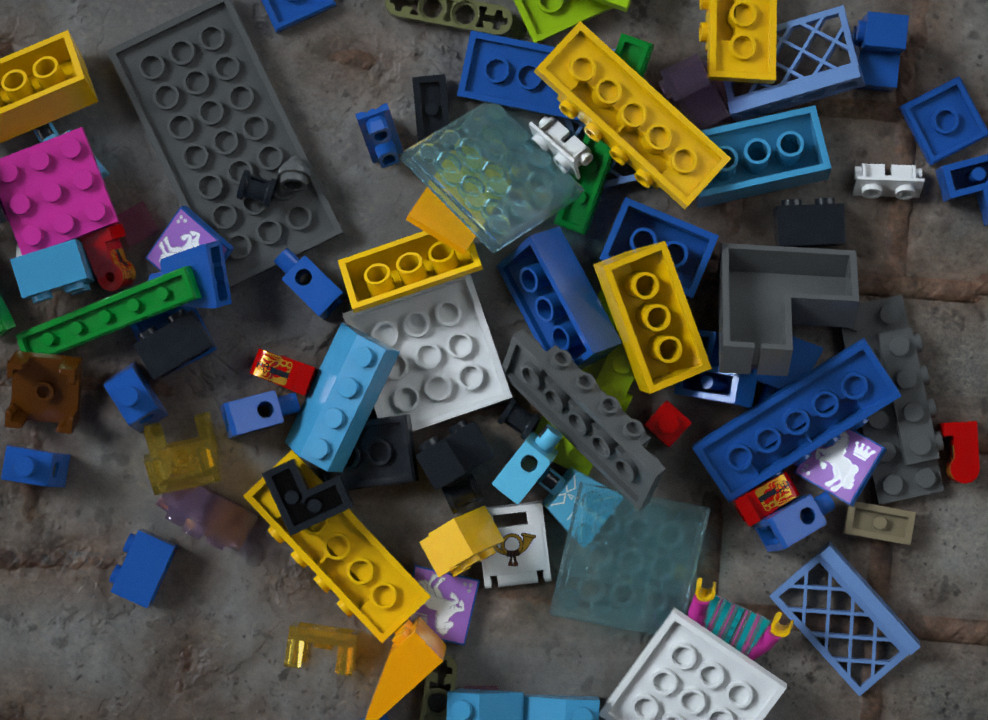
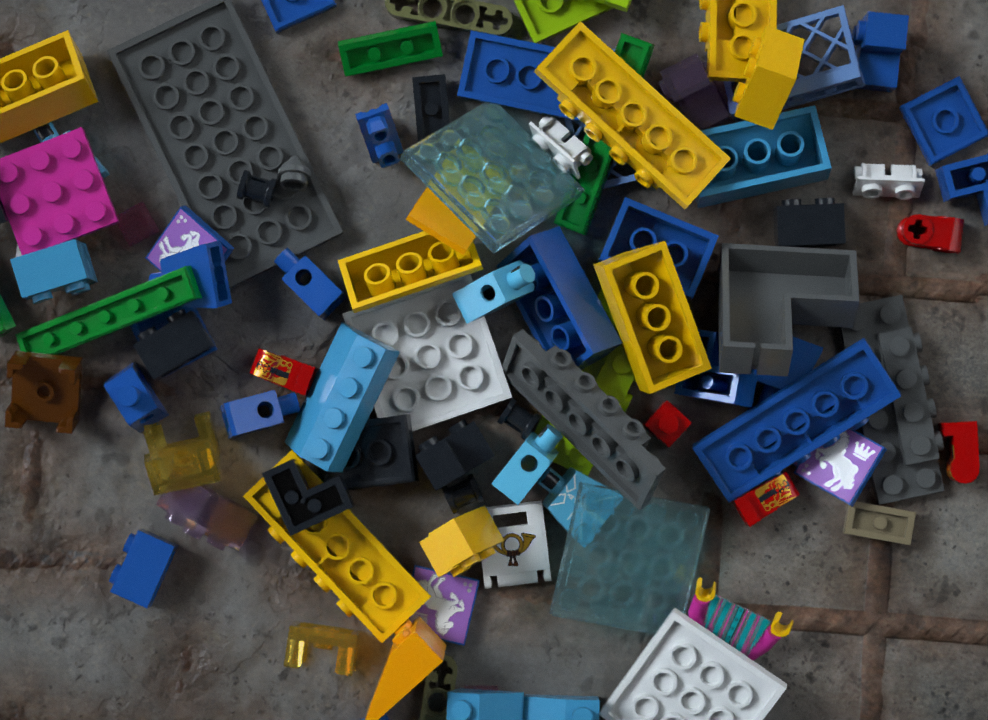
blue torso [1,444,71,487] -> none
red leg [80,223,136,292] -> none
blue torso [753,491,836,552] -> none
medium blue fence [769,541,921,697] -> none
none -> green plate [338,21,443,77]
none -> medium azure torso [452,260,535,324]
none -> yellow brick [732,25,805,130]
none -> red piece [896,214,964,254]

